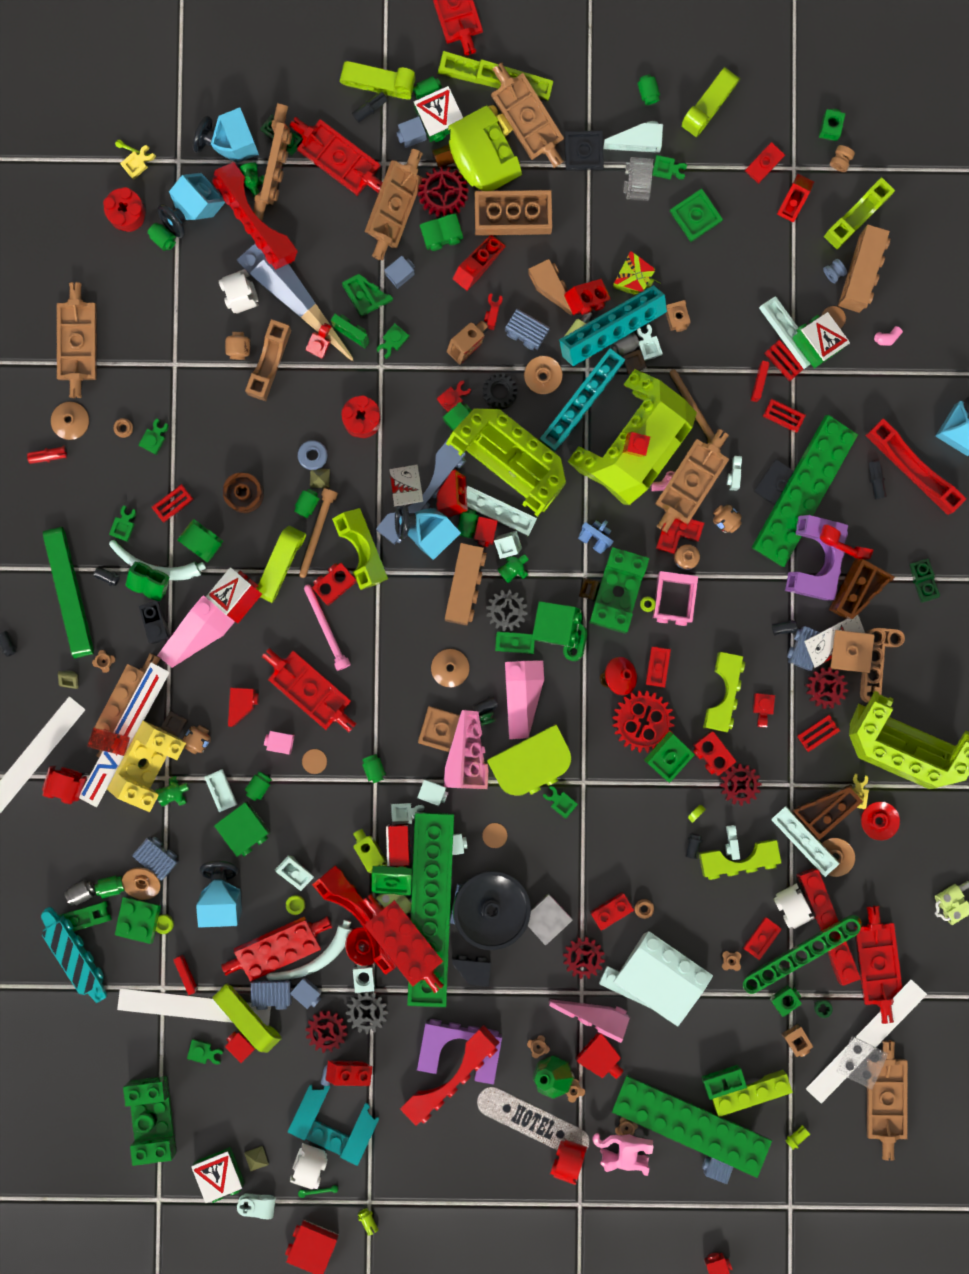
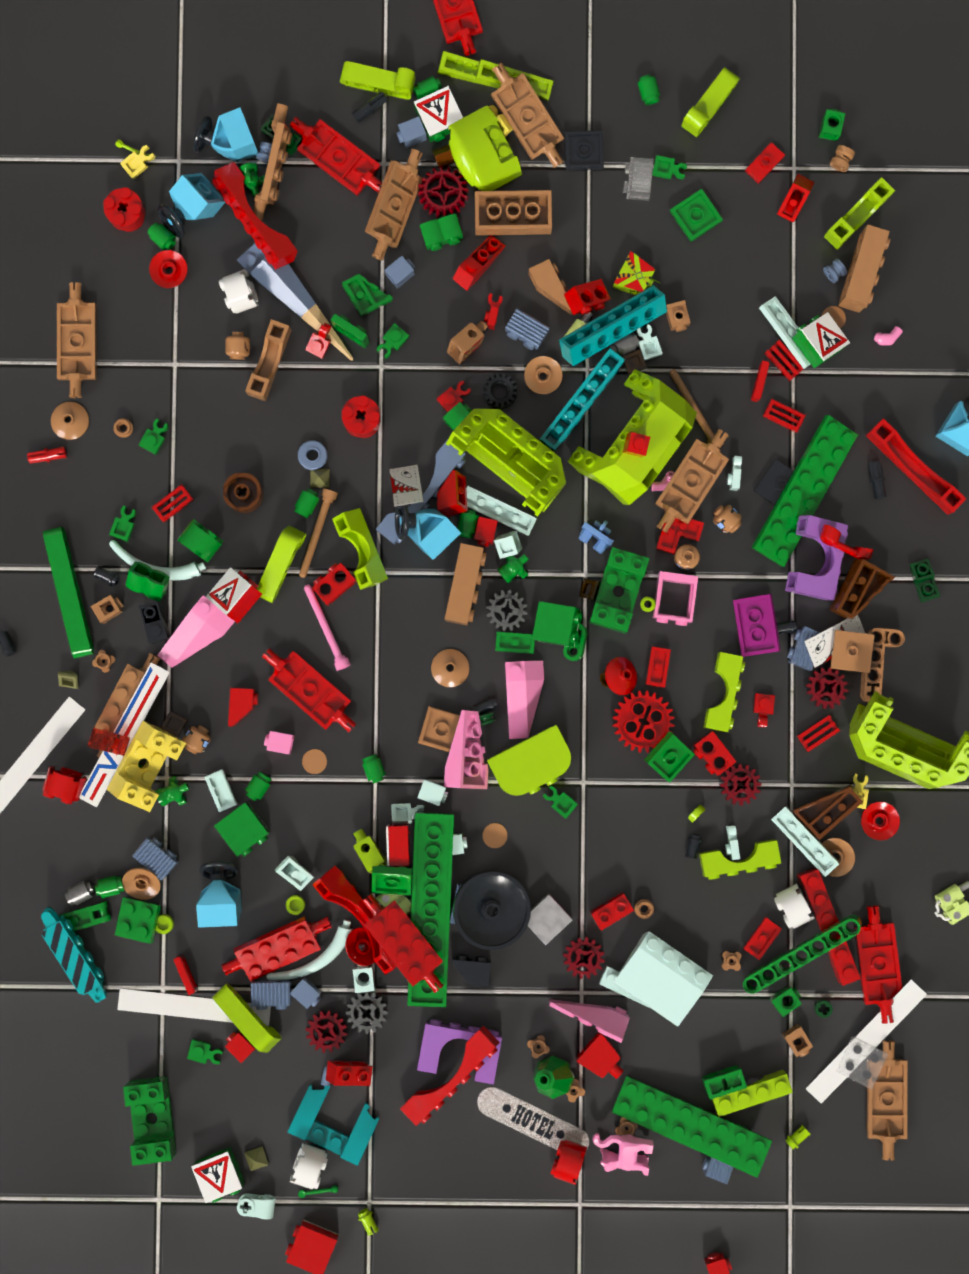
green tile [134,1113,155,1134] -> none
light aqua slope [603,121,663,153] -> none
none -> medium nougat brick [91,595,124,624]
none -> red dish [149,250,188,288]
none -> sand blue wheel [256,142,272,163]
none -> magenta plate [733,594,781,657]

